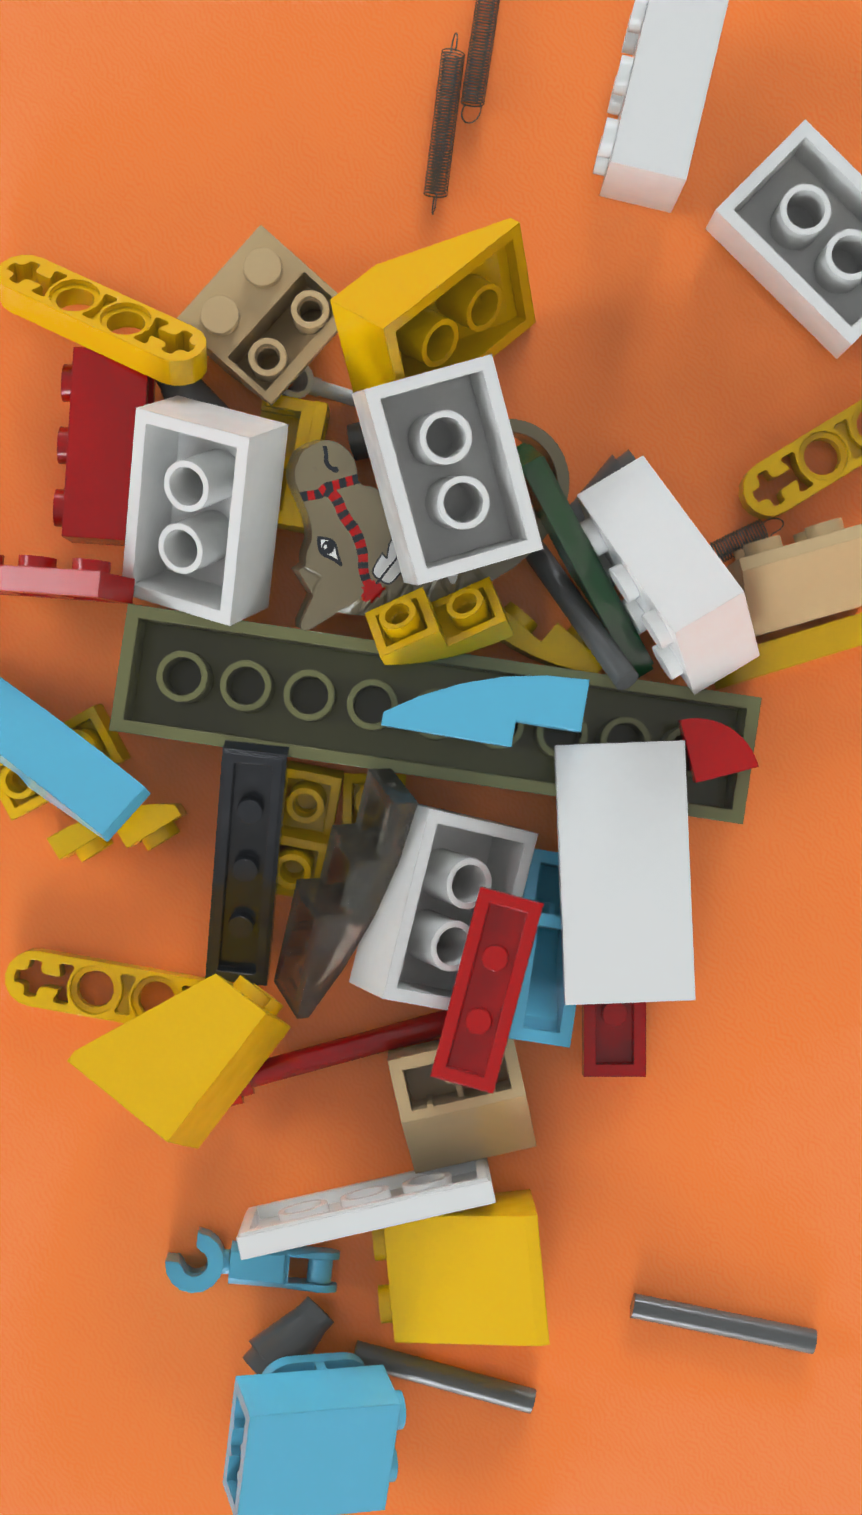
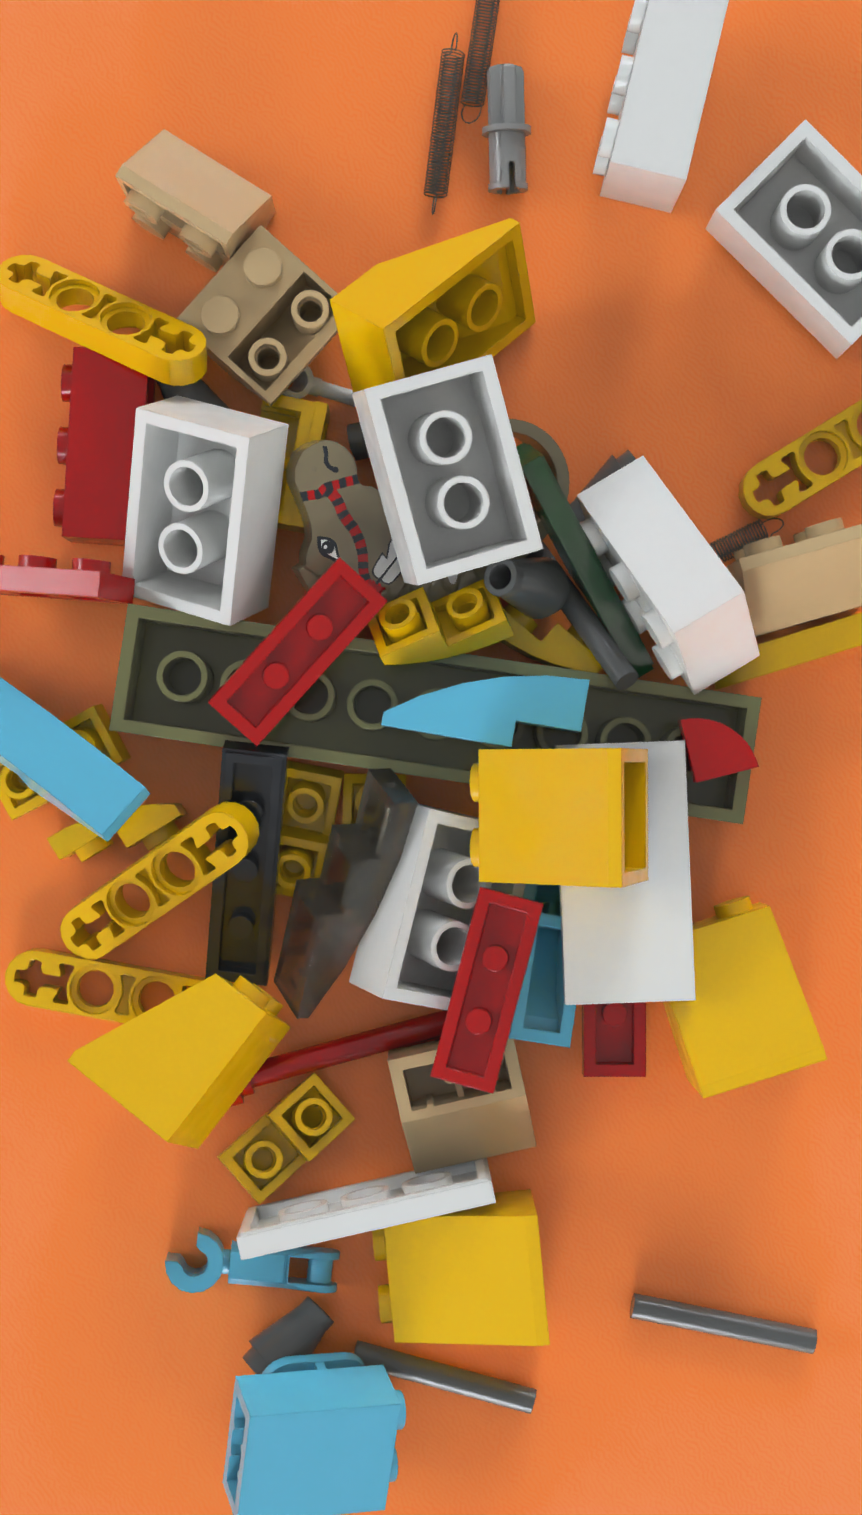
none -> yellow beam [60,802,260,960]
none -> tan slope [115,129,276,272]
none -> red plate [208,557,388,746]
none -> yellow slope [217,1072,355,1204]
none -> yellow slope [469,748,649,888]
none -> light grey axle [482,63,531,195]
none -> dark grey cone [484,557,570,619]
none -> yellow slope [663,896,828,1099]

